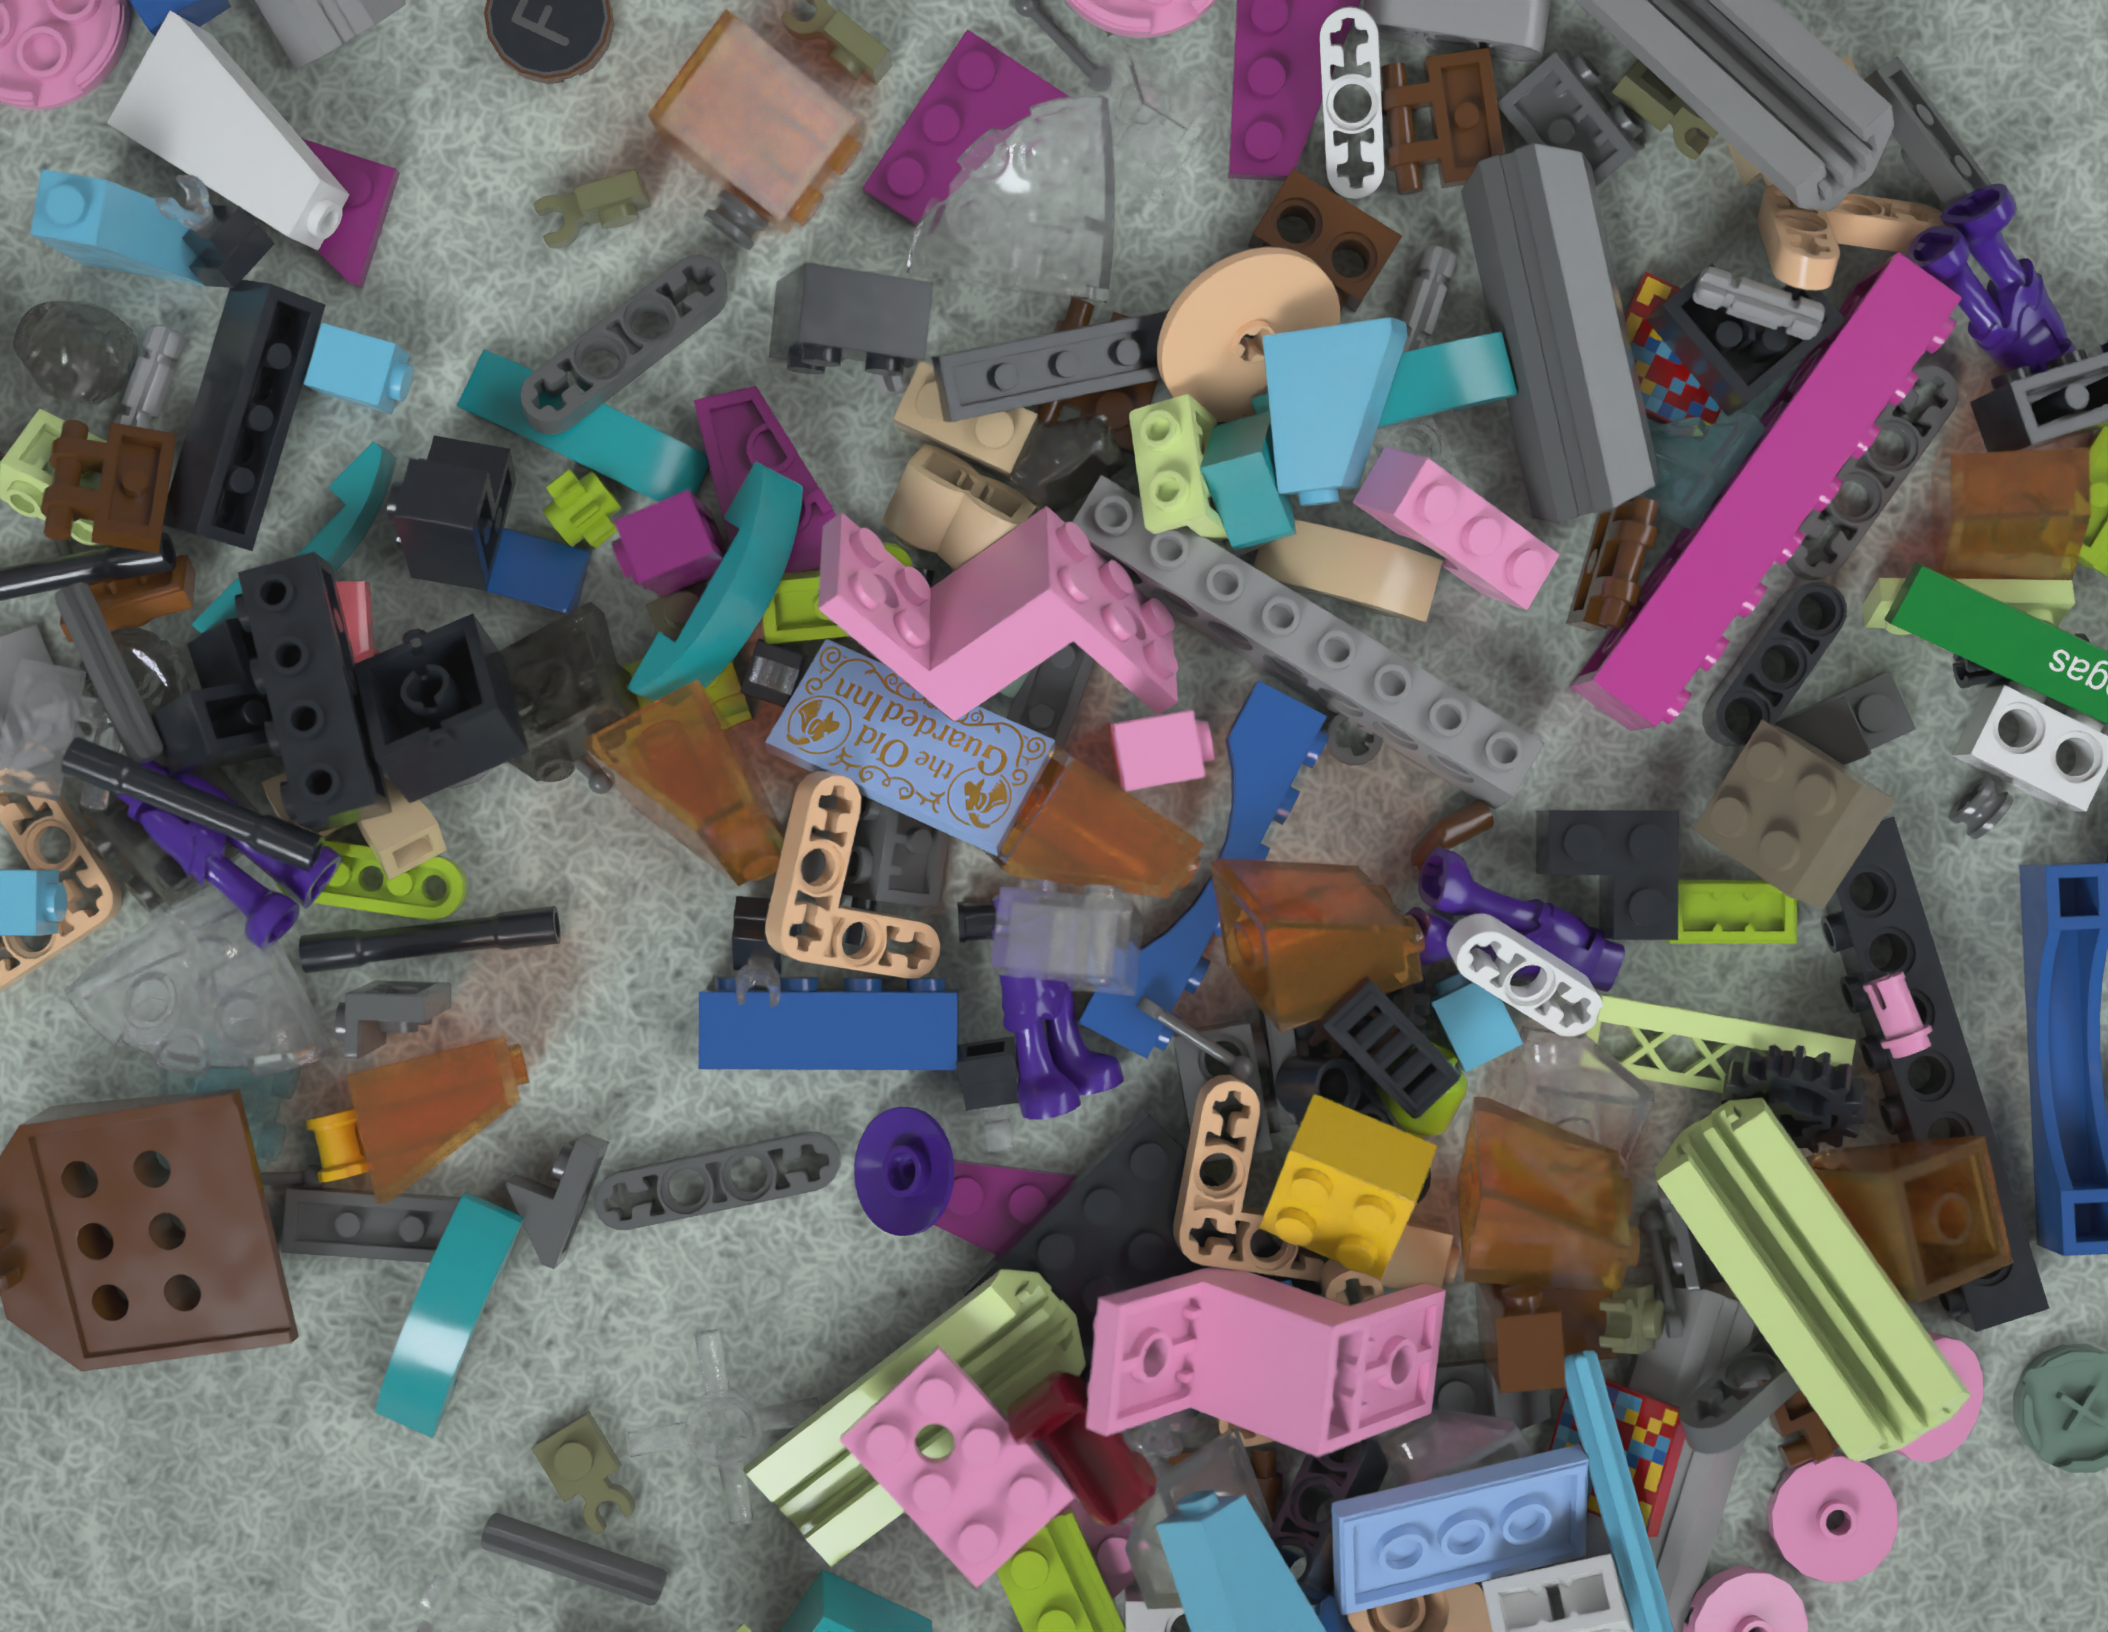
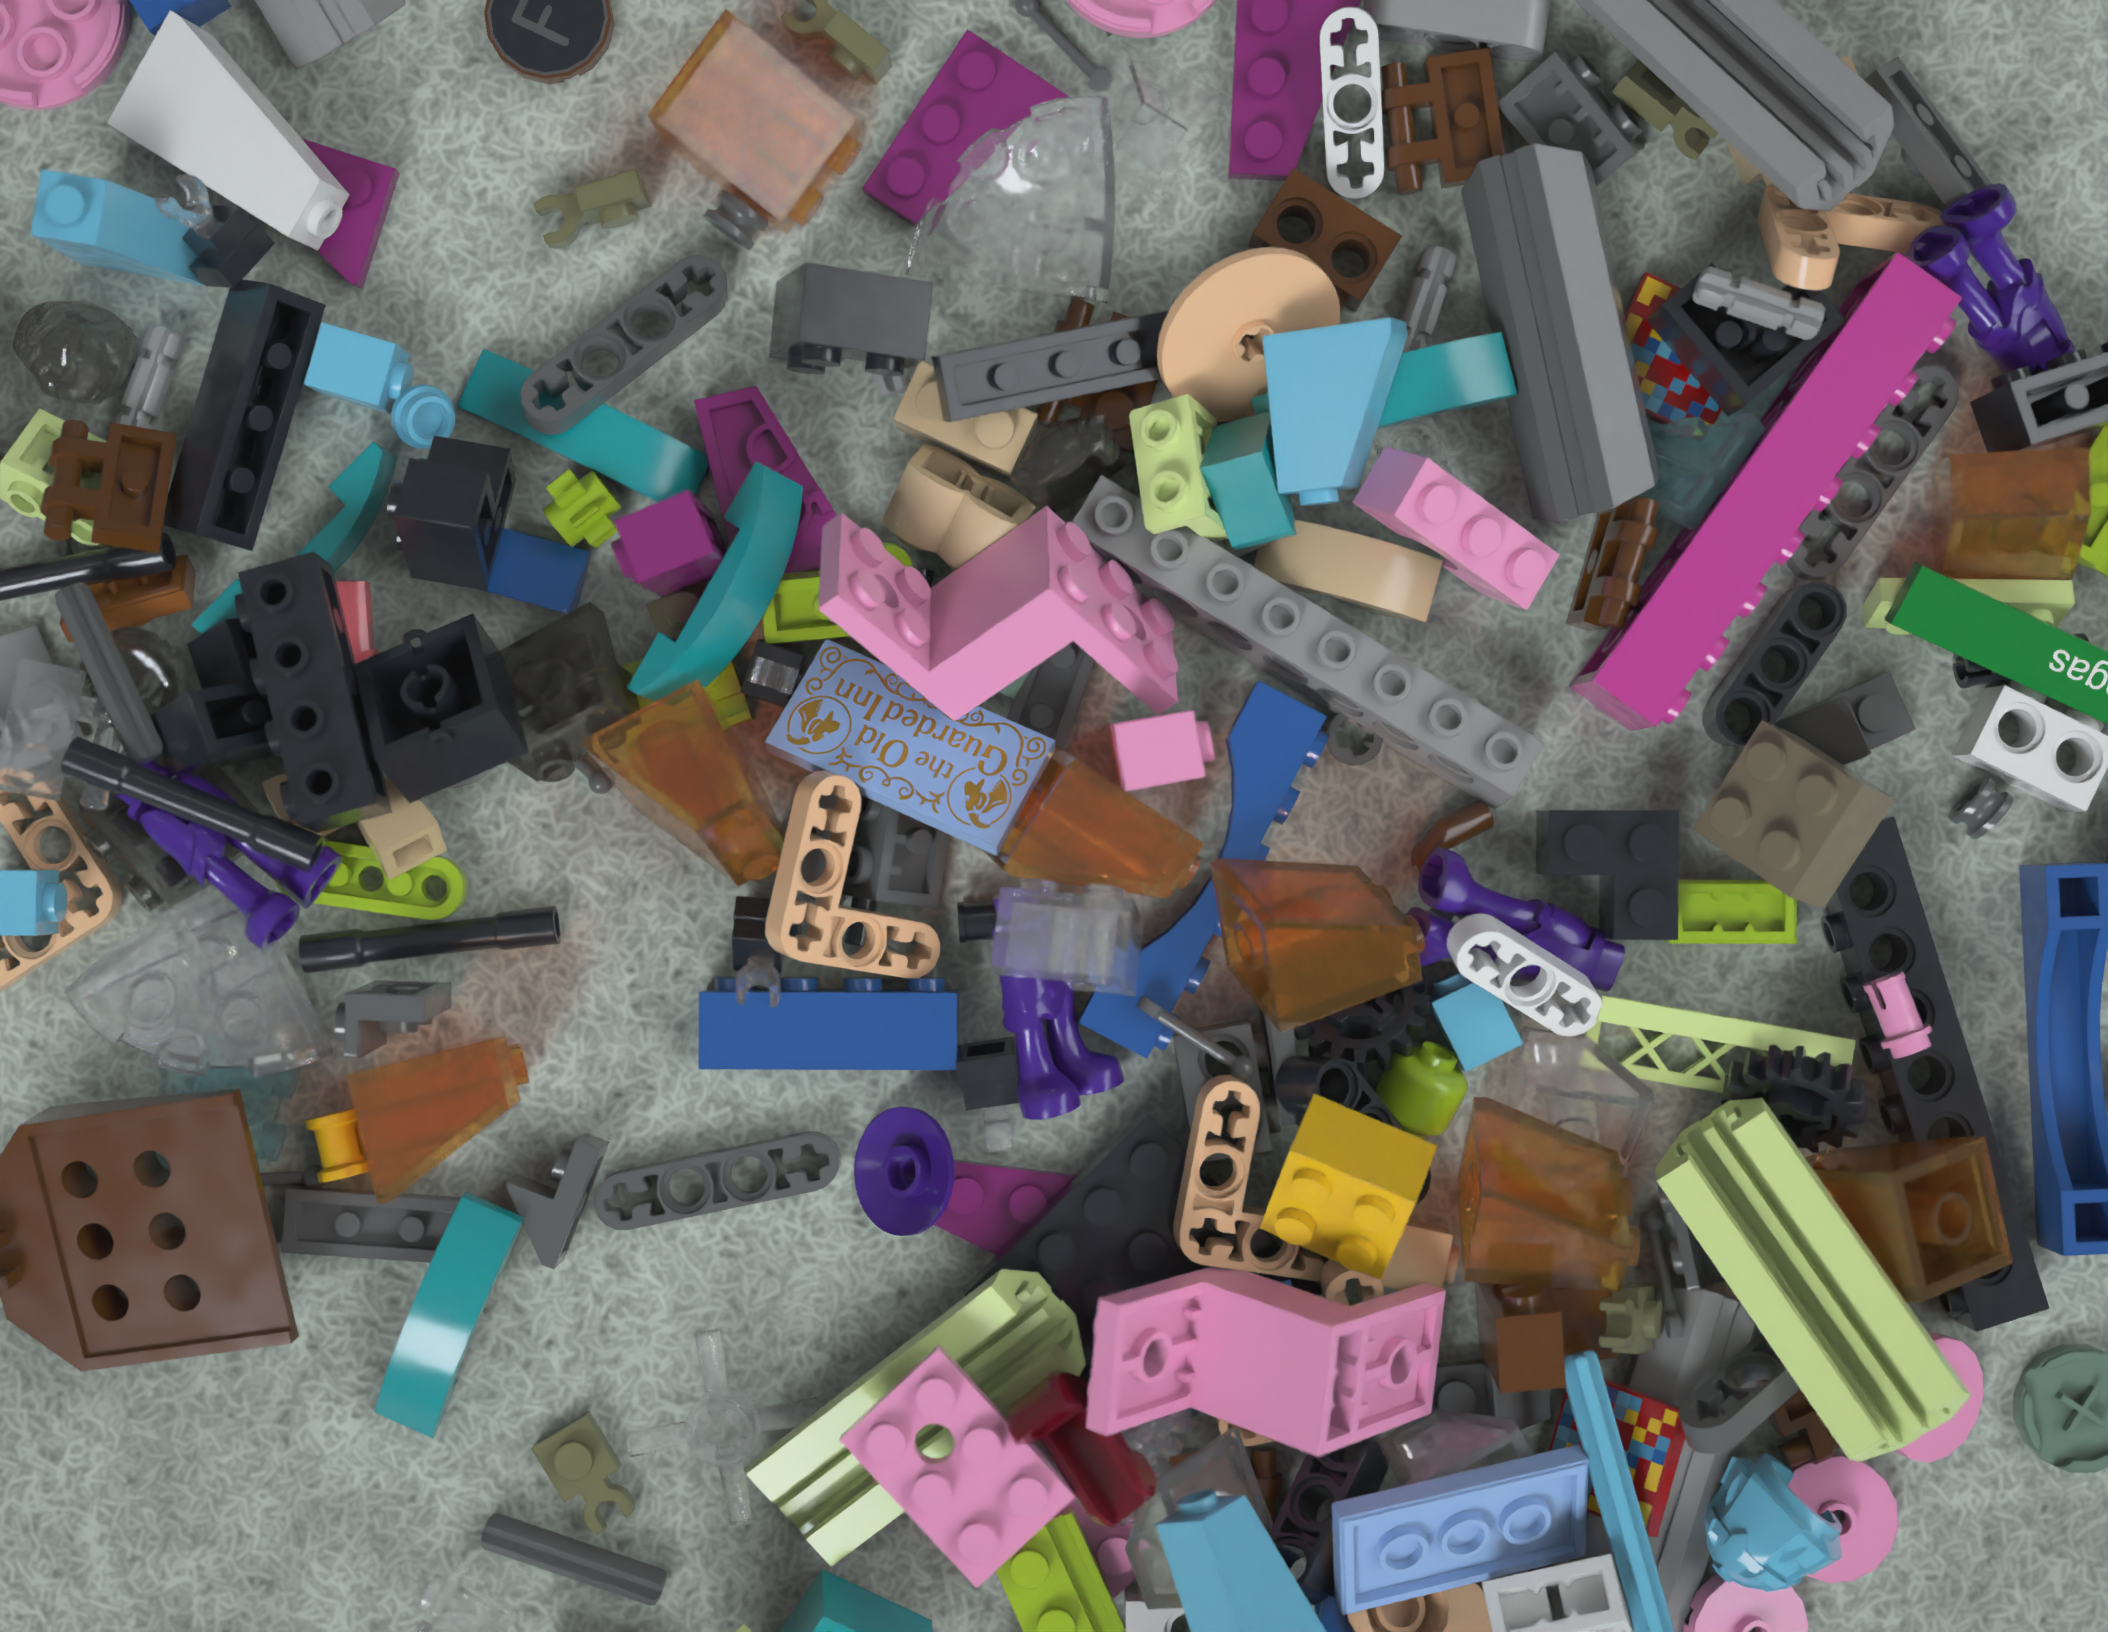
black slope [1319,975,1461,1119] -> none
none -> medium azure plate [391,384,455,449]
none -> medium azure helmet [1705,1453,1842,1592]

